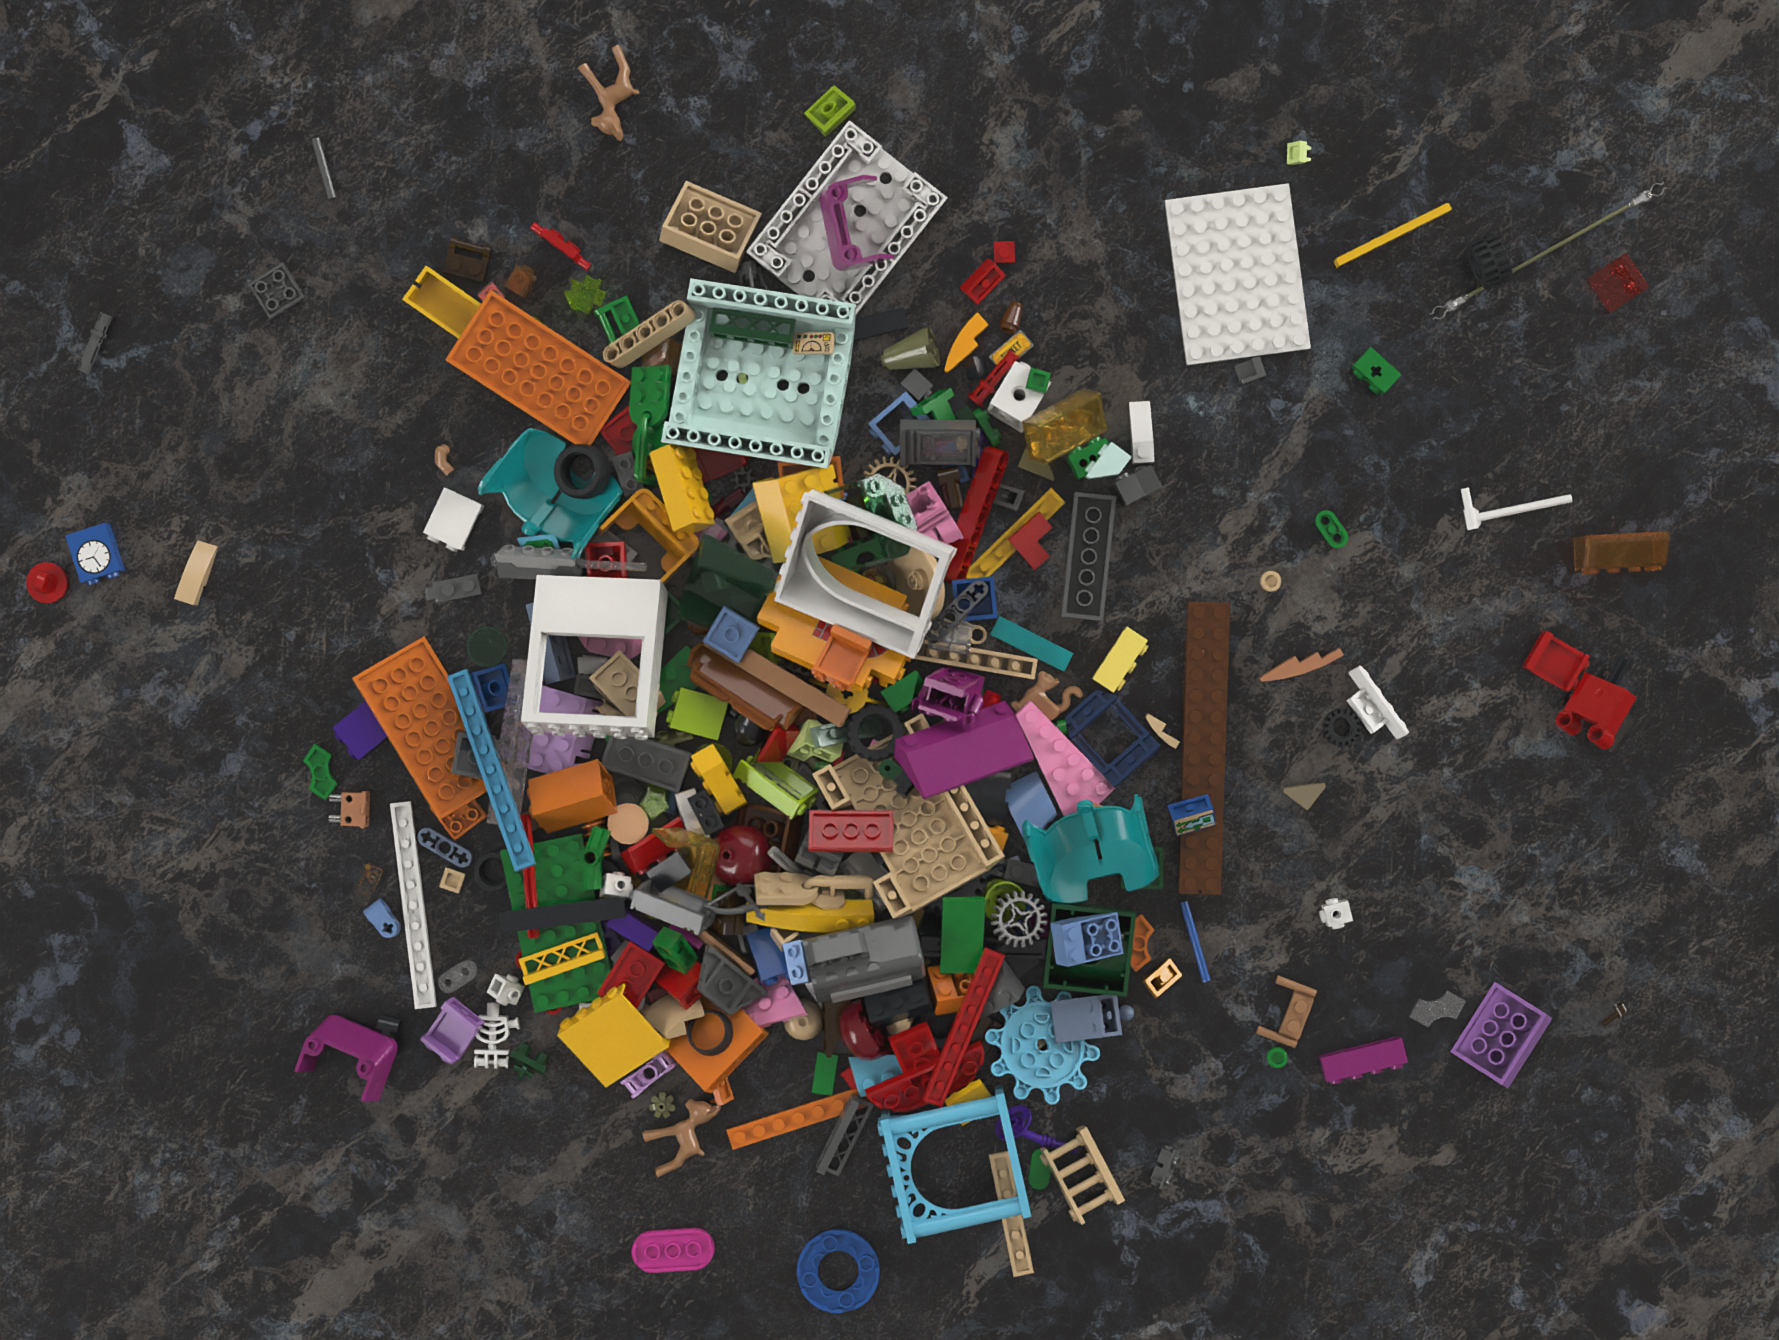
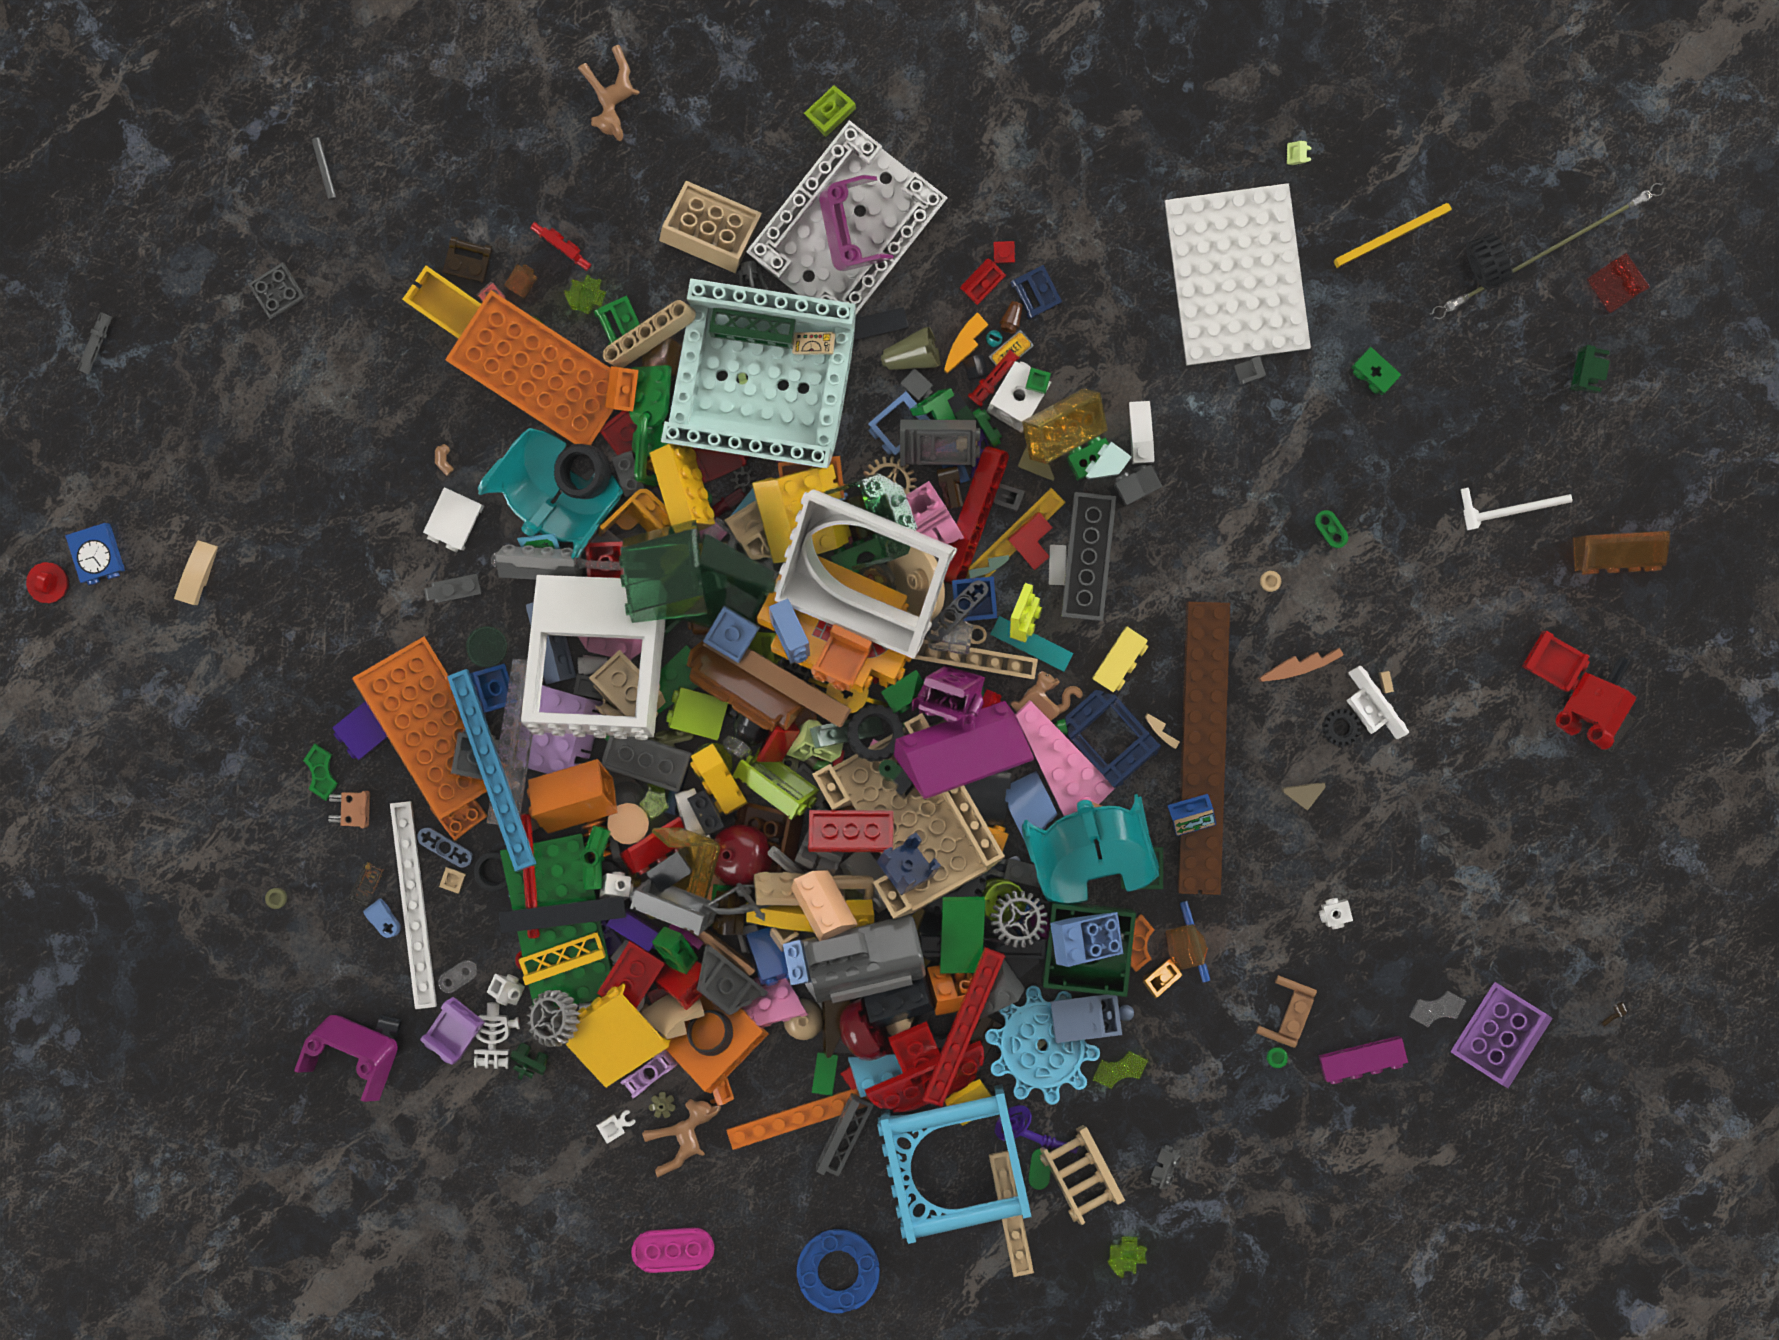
none -> olive tile [265,888,287,909]
none -> light grey gear [526,990,581,1047]
none -> white plate [596,1110,635,1144]
none -> orange panel [606,366,639,412]
none -> clear green windscreen [619,520,708,623]
none -> clear plate [723,735,752,759]
none -> medium blue window [769,598,810,664]
none -> light nougat slope [791,870,858,941]
none -> dark blue panel [877,833,941,895]
none -> sand green slope [969,555,1009,578]
none -> teal hinge [986,330,1003,347]
none -> dark blue plate [1010,265,1062,319]
none -> neon yellow plate [1010,583,1042,643]
none -> white sticker [1049,545,1066,585]
none -> clear neon green tile [1093,1051,1148,1089]
none -> clear neon green piece [1108,1236,1147,1279]
none -> clear orange slope [1166,924,1208,970]
none -> tan tile [1378,671,1394,693]
none -> dark green panel [1570,345,1610,394]

